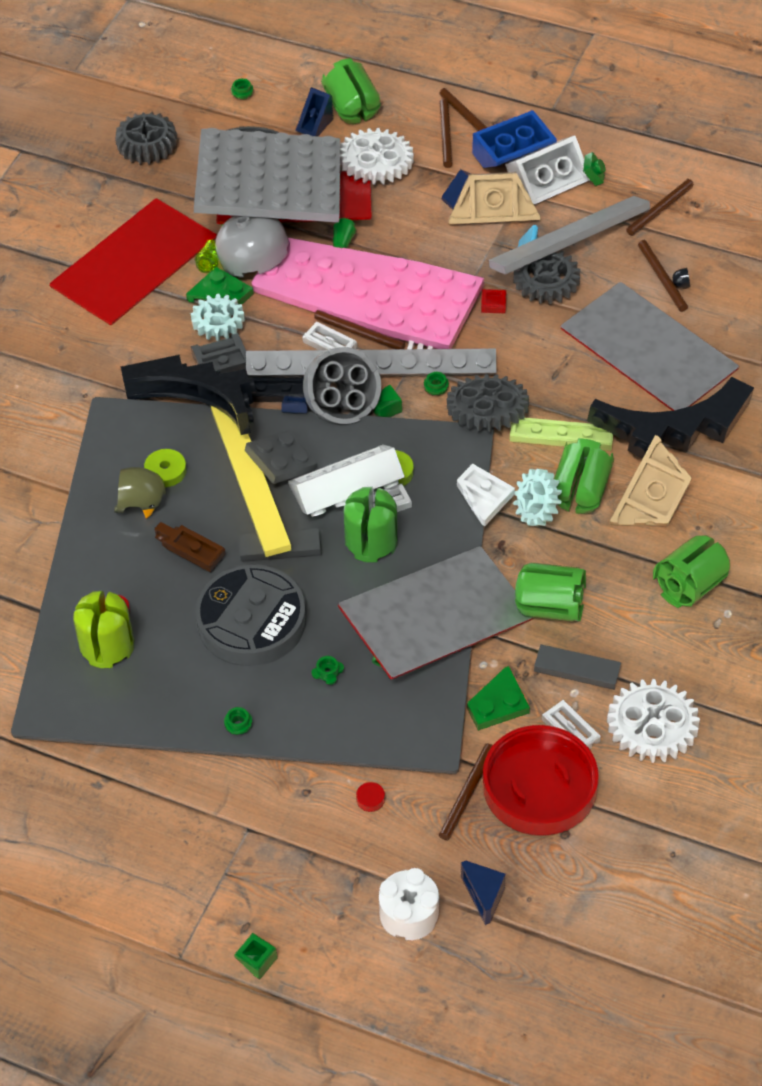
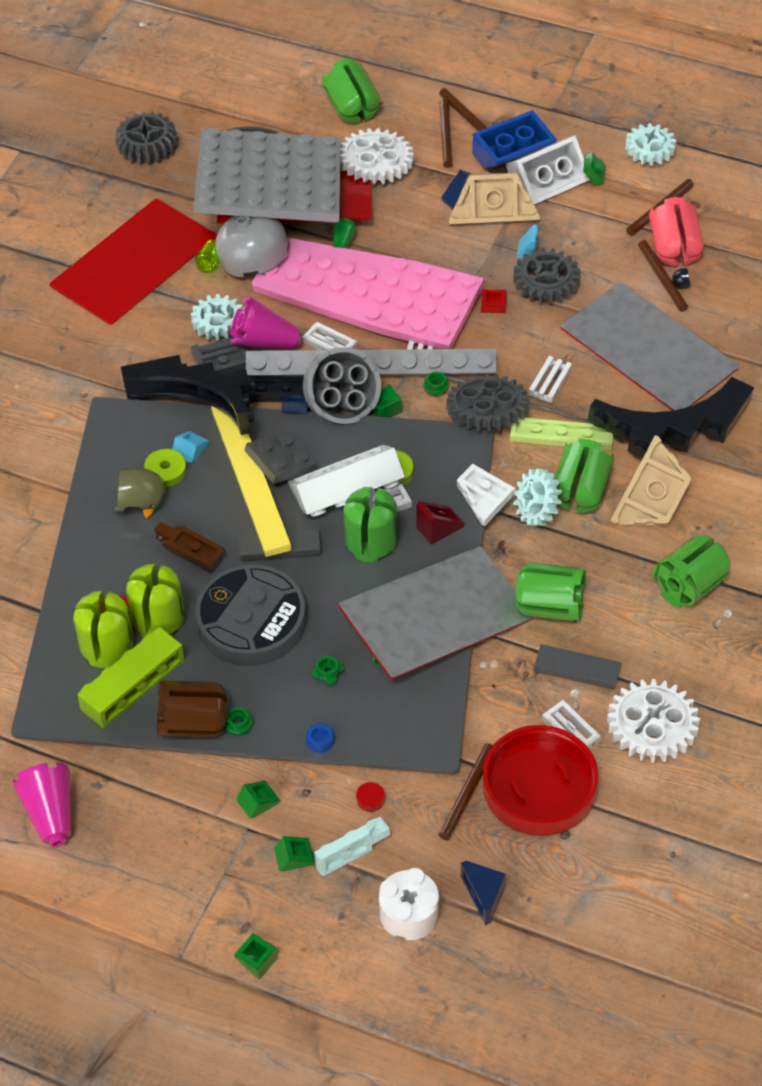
green wing [186,267,254,304] -> none
green plate [231,78,254,99] -> none
dark blue slope [295,87,333,137] -> none
reddish brown bar [314,310,405,349] -> none
green wing [467,666,530,731] -> none
light grey tile [489,196,650,275] -> none
none -> dark pink cone [12,762,71,847]
none -> lime brick [77,627,185,729]
none -> lime cylinder [126,563,185,638]
none -> reddish brown cylinder [157,681,227,738]
none -> medium azure slope [172,431,210,463]
none -> dark pink cone [230,296,302,351]
none -> green slope [236,781,280,818]
none -> green slope [274,836,315,871]
none -> blue tile [306,724,334,753]
none -> light aqua hinge [314,817,390,876]
none -> dark red slope [416,501,465,545]
none -> white tile [529,356,572,403]
none -> light aqua gear [625,123,676,166]
none -> coral cylinder [649,197,704,267]

